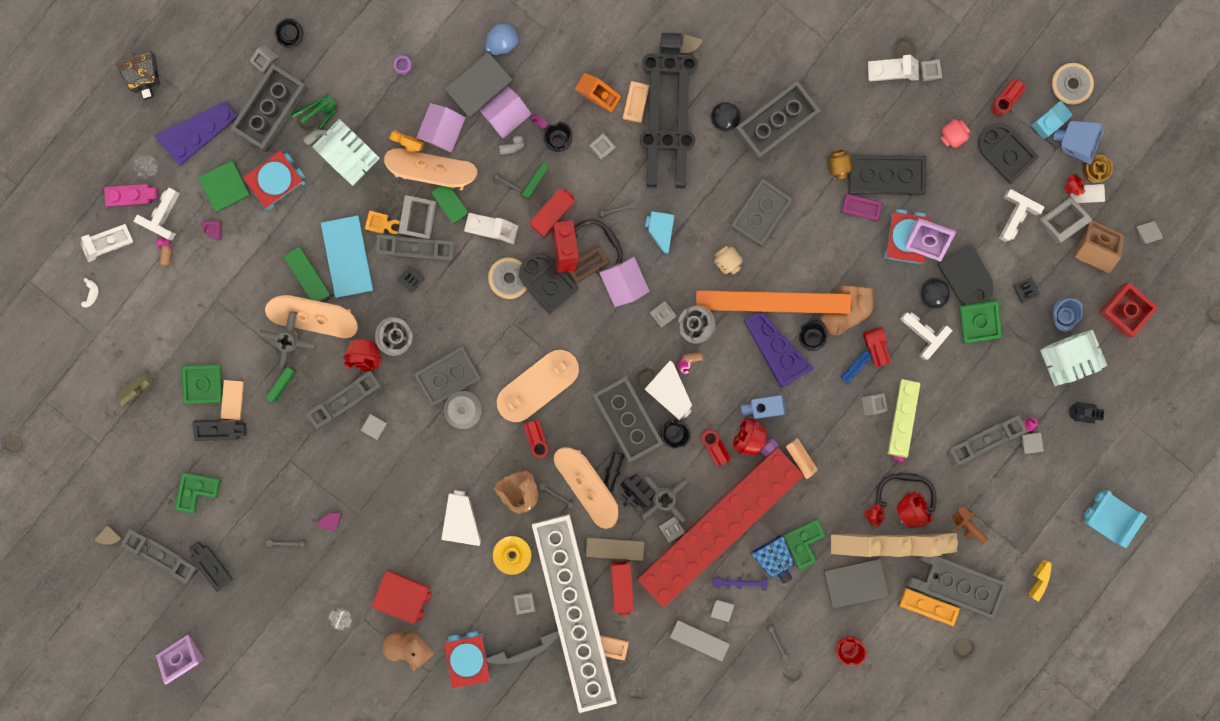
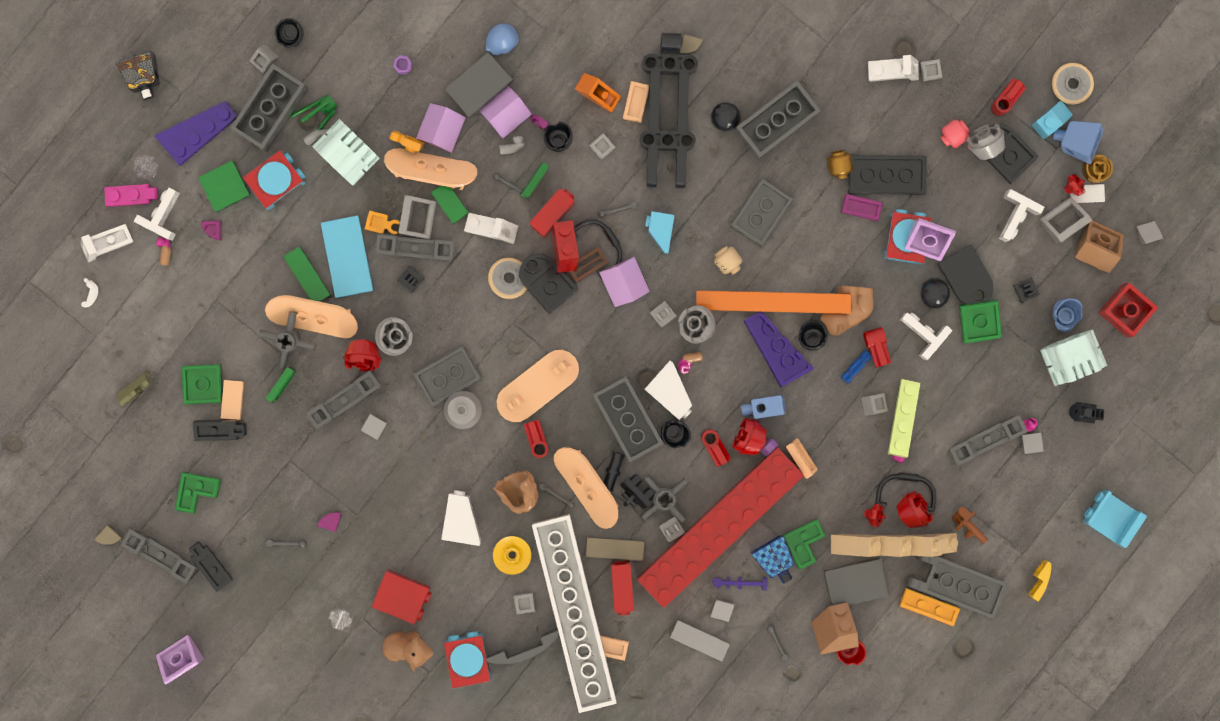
none -> medium nougat slope [811,602,859,655]
none -> light grey cone [966,123,1005,160]

